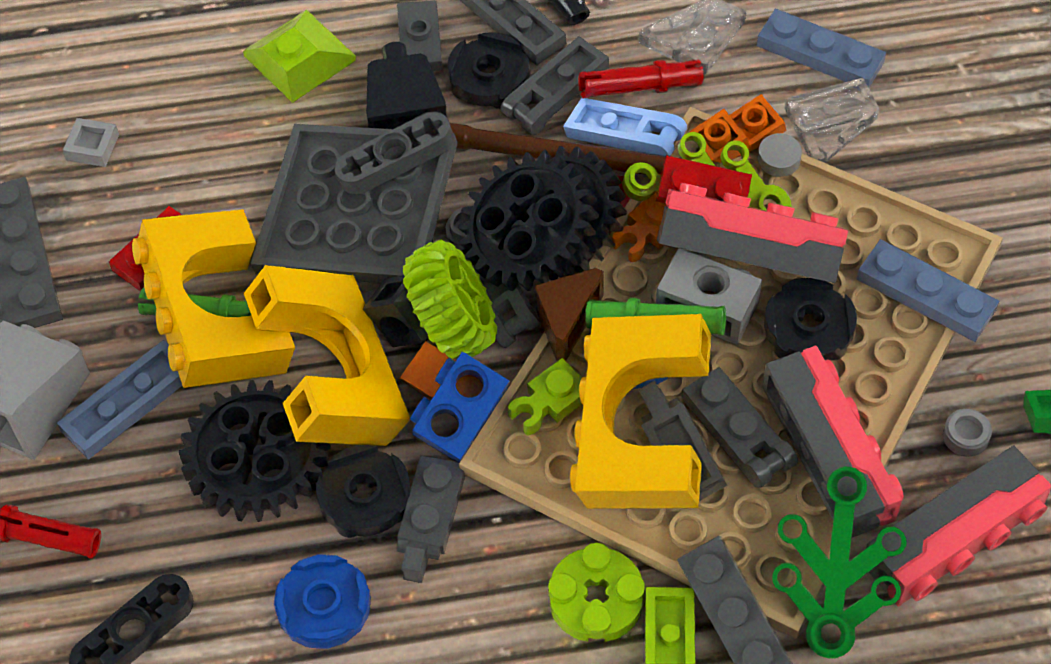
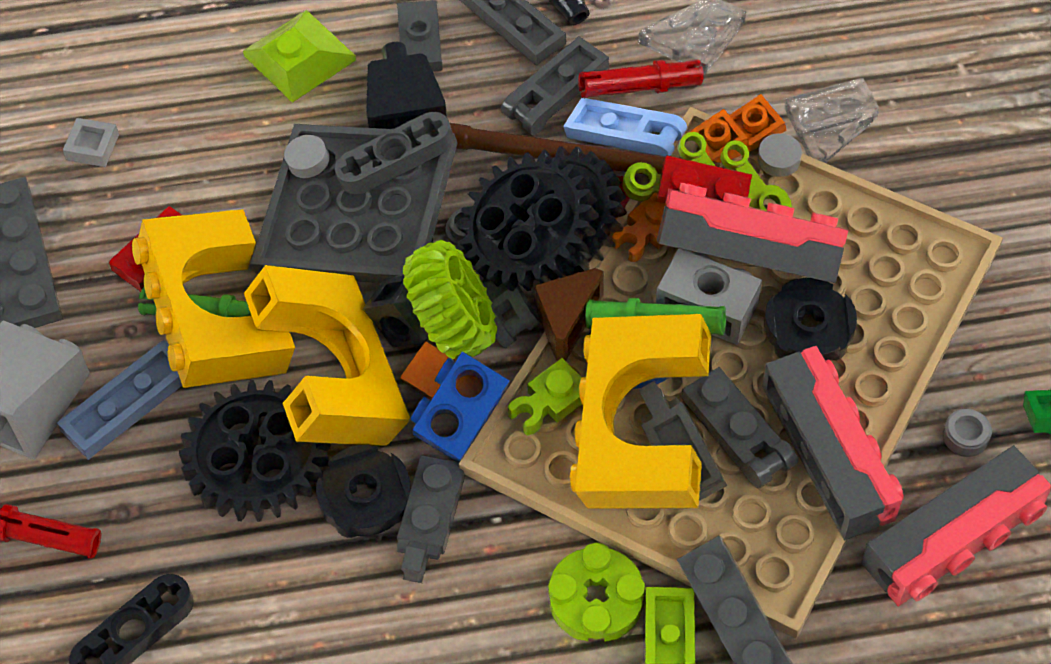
blue tile [274,554,371,649] -> none
black plate [448,32,530,109] -> none
sand blue plate [757,8,886,91] -> none
green plant [772,466,907,659] -> none
sand blue plate [856,239,999,342] -> none
none -> light grey tile [284,135,329,178]

